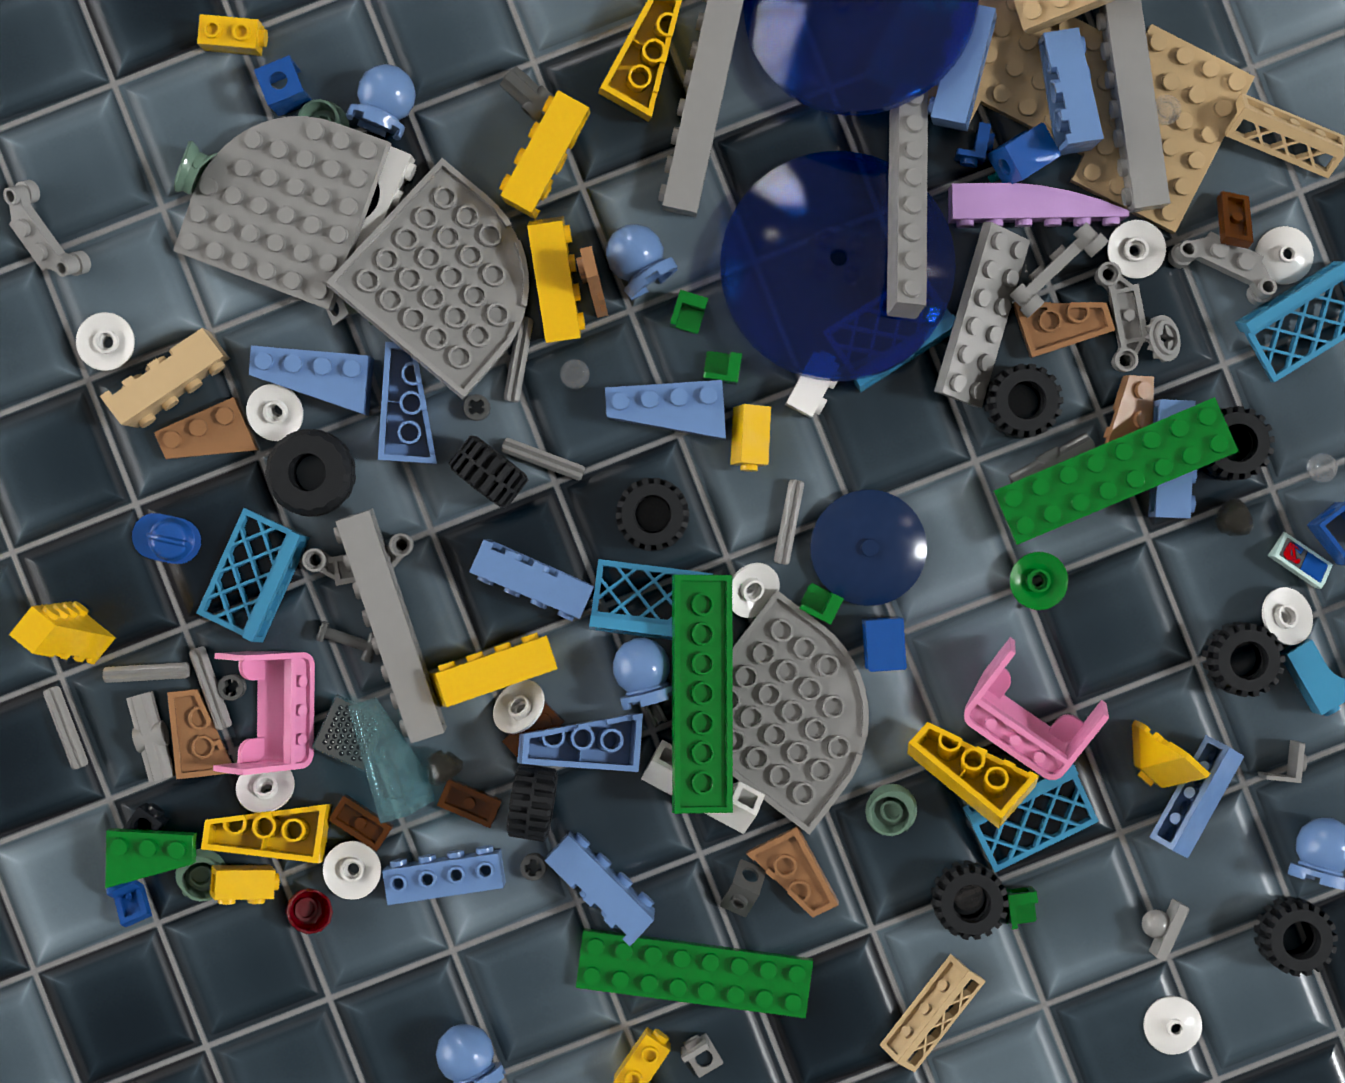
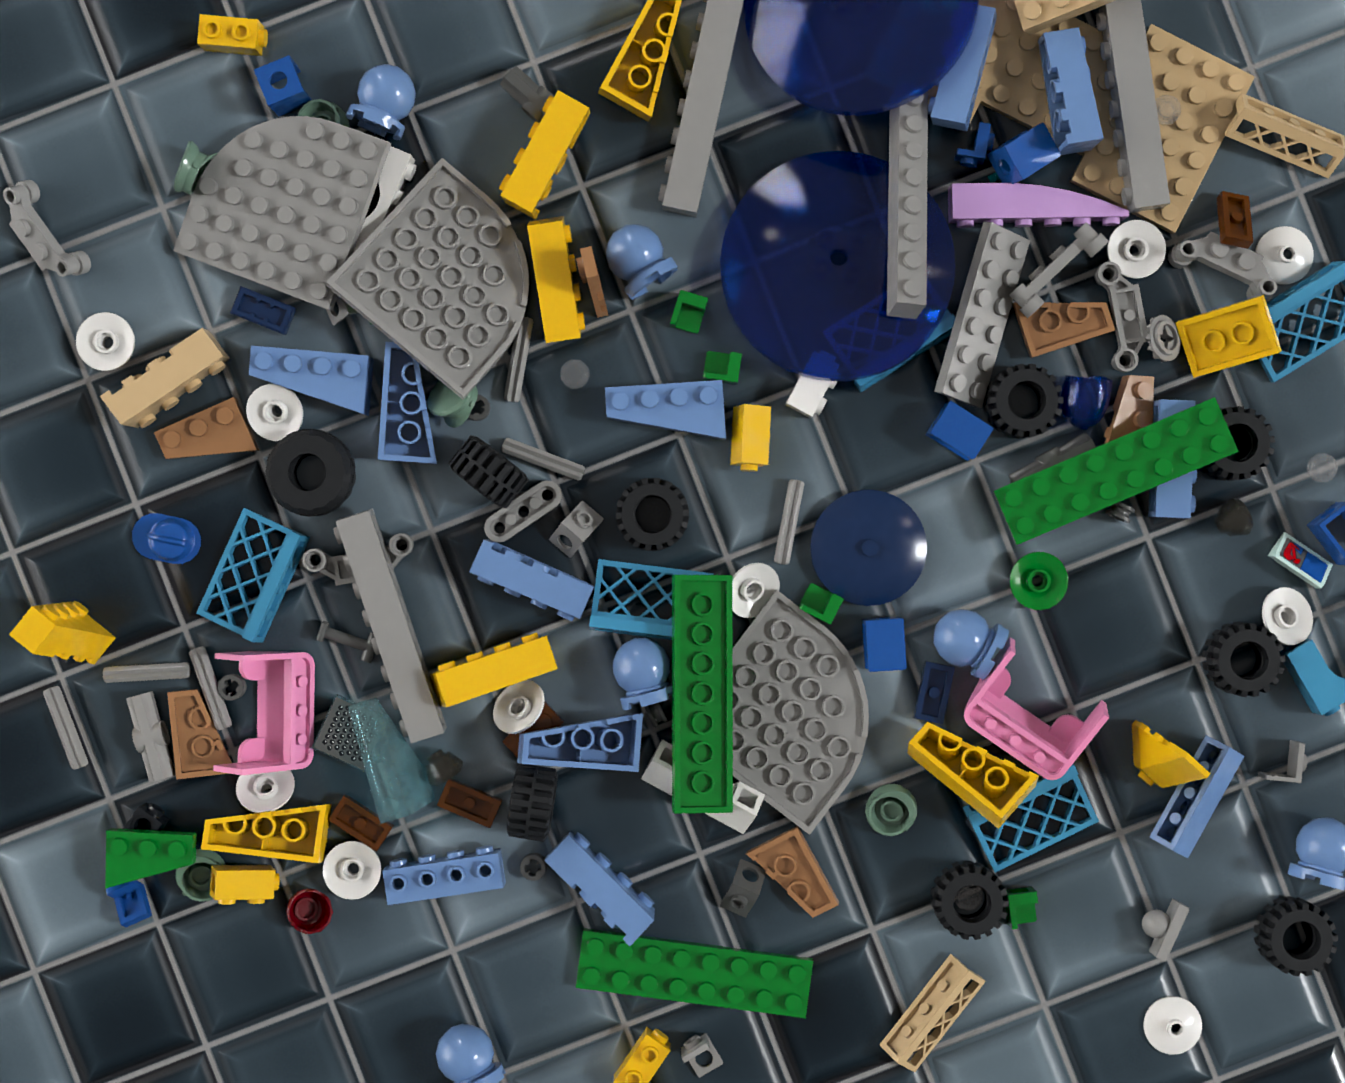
none -> dark blue plate [230,286,296,335]
none -> sand green piece [427,380,478,428]
none -> light grey plate [484,481,562,542]
none -> light grey bracket [549,501,604,558]
none -> dark blue plate [913,661,955,724]
none -> blue piece [925,401,993,461]
none -> medium blue tile [933,609,1009,680]
none -> clear blue piece [1061,375,1113,430]
none -> dark grey bush [1105,502,1135,523]
none -> yellow plate [1176,295,1282,378]

